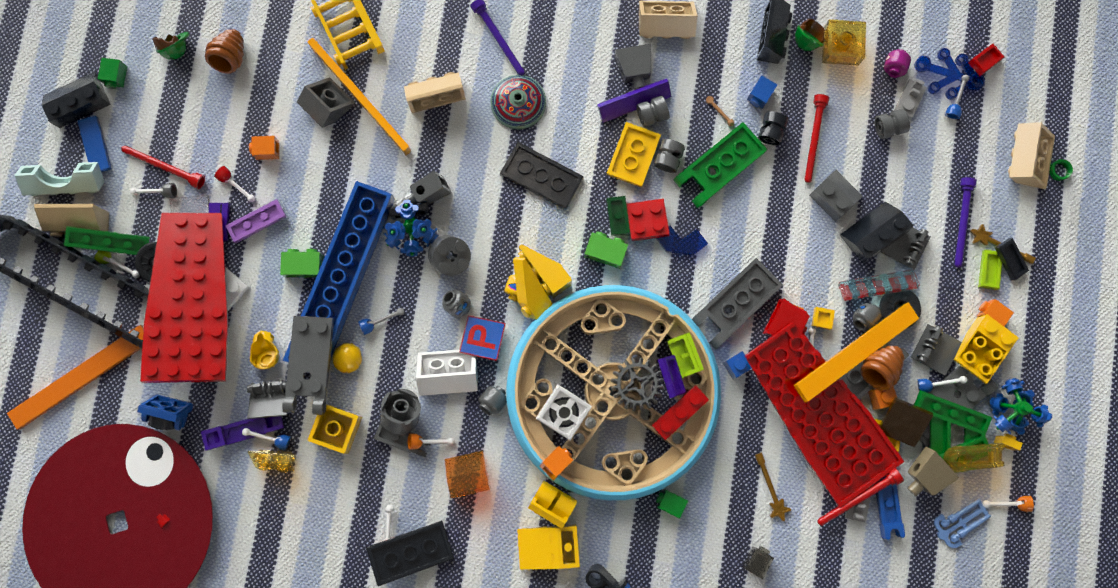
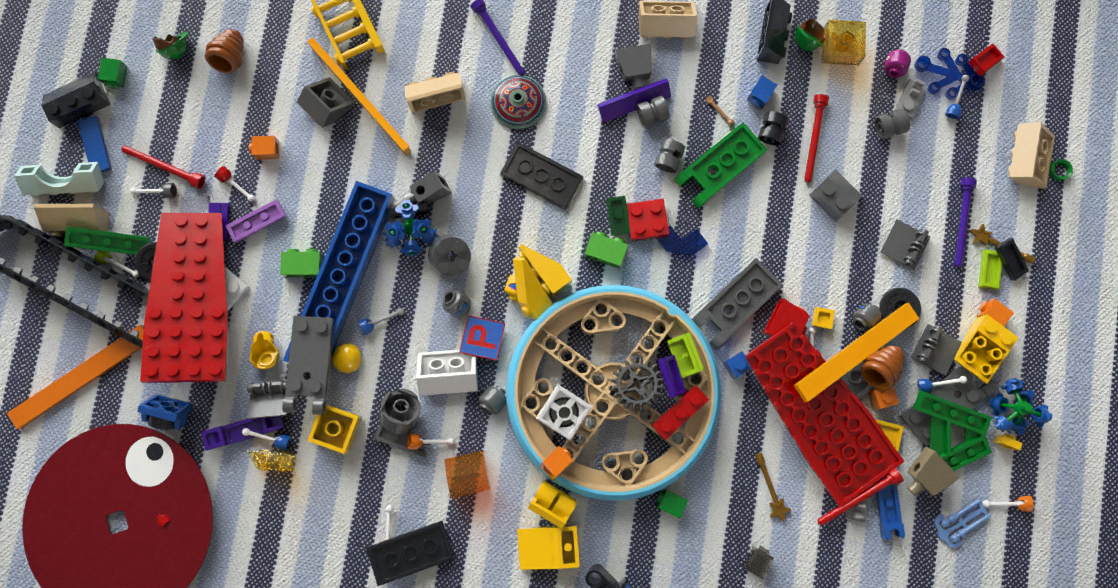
yellow plate [606,122,661,188] -> none
clear light blue tile [838,269,920,301] -> none
black slope [840,201,914,265] -> none
dark brown tile [879,397,933,448] -> none
clear yellow piece [944,444,1005,473] -> none

